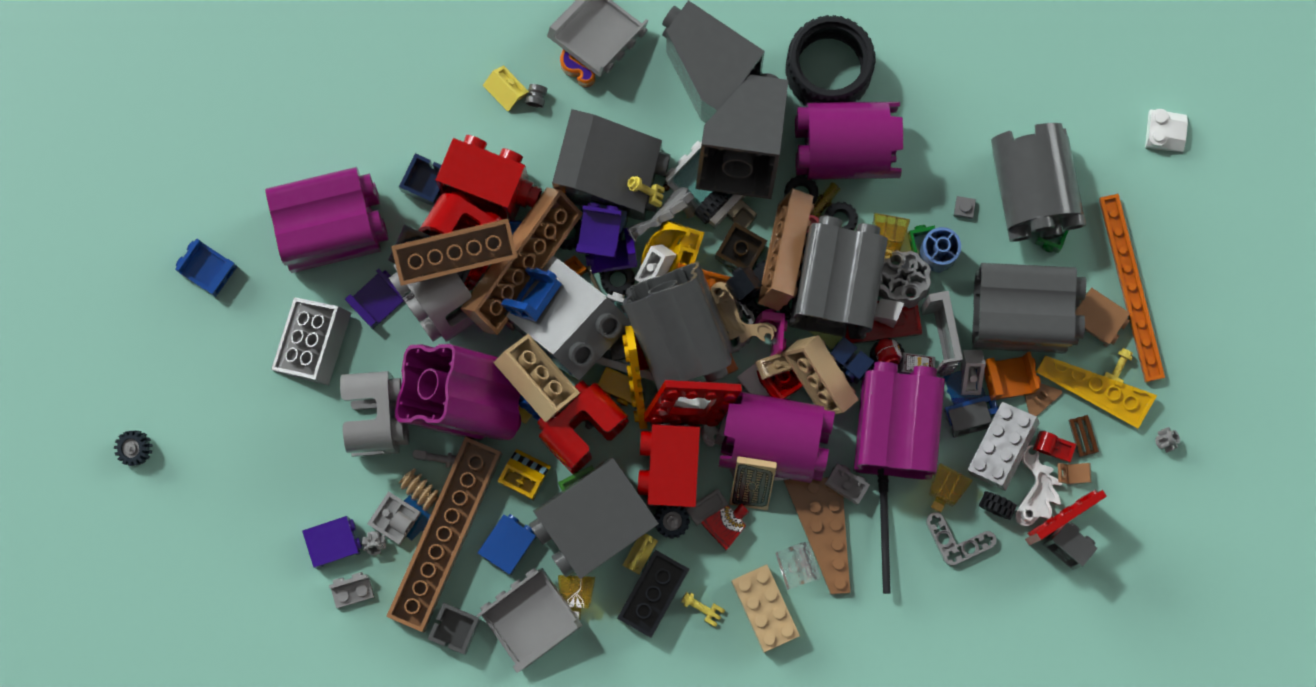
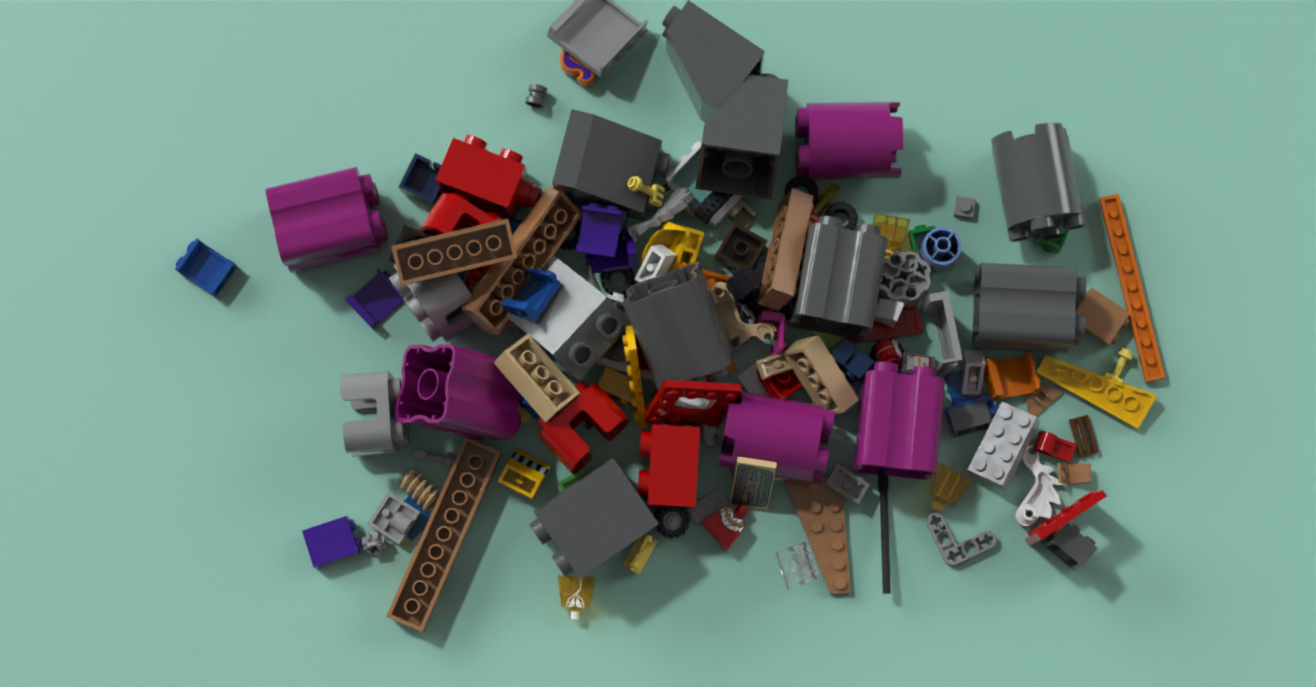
black wheel [114,430,153,466] -> none
light grey slope [271,297,351,385] -> none
light grey bracket [329,572,375,609] -> none
dark grey piece [428,603,481,655] -> none
light grey panel [477,568,583,673] -> none
blue panel [478,514,537,576] -> none
light yellow panel [483,65,529,111] -> none
orange plate [563,255,587,276] -> none
black brick [617,550,690,638] -> none
light yellow hinge [681,592,725,627] -> none
tan brick [731,564,800,653] -> none
black tyre [785,15,876,105] -> none
black tyre [979,491,1017,520] -> none
white slope [1145,109,1188,152] -> none
light grey gear [1155,427,1180,453] -> none

